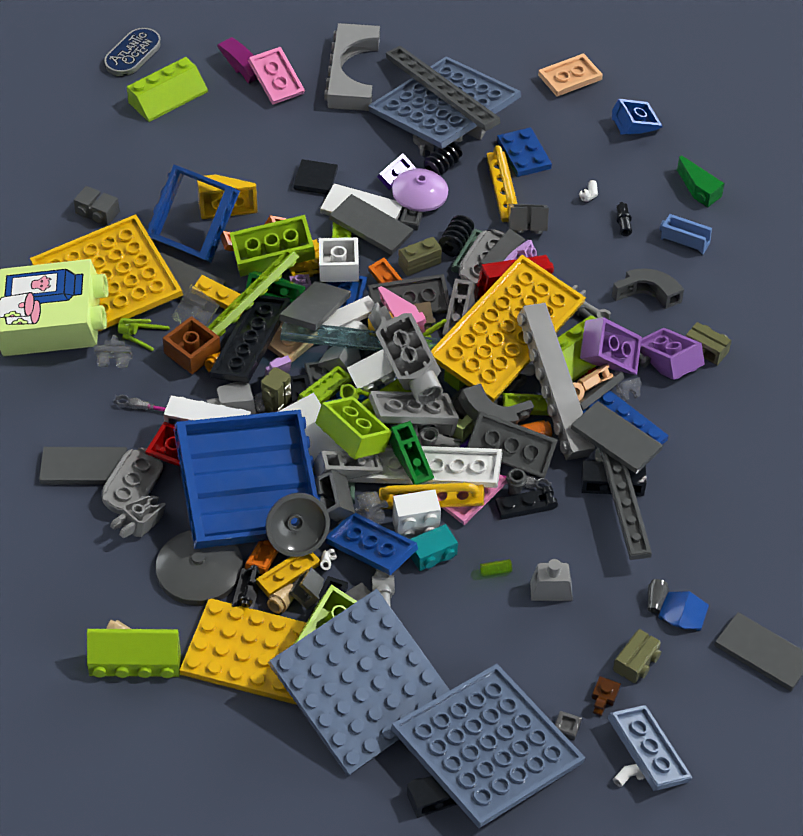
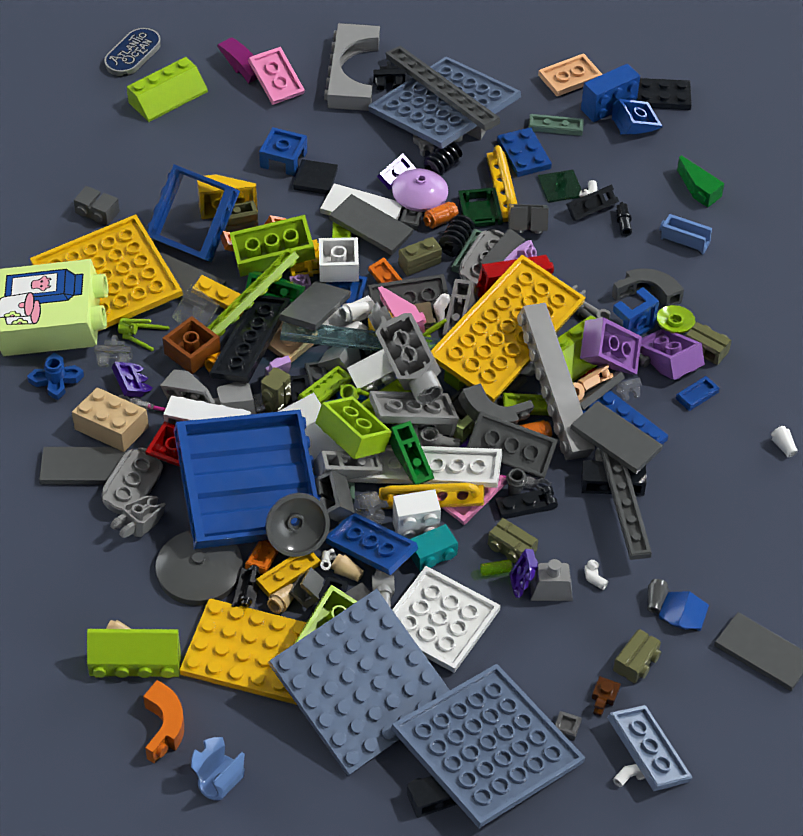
none -> blue plant [27,353,84,400]
none -> tan brick [72,388,149,452]
none -> dark purple plate [111,362,153,397]
none -> orange arch [143,680,184,763]
none -> light grey slope [160,369,215,404]
none -> medium blue piece [191,737,245,801]
none -> olive brick [216,201,258,232]
none -> blue panel [259,127,307,176]
none -> tan cone [331,554,364,582]
none -> white cone [339,301,370,323]
none -> black hips [373,61,406,90]
none -> white plate [392,566,500,673]
none -> orange head [423,202,459,229]
none -> white arm [433,293,451,322]
none -> dark green container [458,188,503,227]
none -> olive brick [488,518,538,563]
none -> dark purple plate [509,549,538,598]
none -> sand green tile [528,114,584,136]
none -> clear green piece [538,170,583,203]
none -> black plate [566,184,619,221]
none -> blue brick [581,64,640,122]
none -> white arm [584,560,608,590]
none -> blue panel [613,287,659,336]
none -> black plate [637,78,692,110]
none -> lime dish [656,305,695,334]
none -> blue tile [676,376,720,411]
none -> white cone [771,426,798,458]

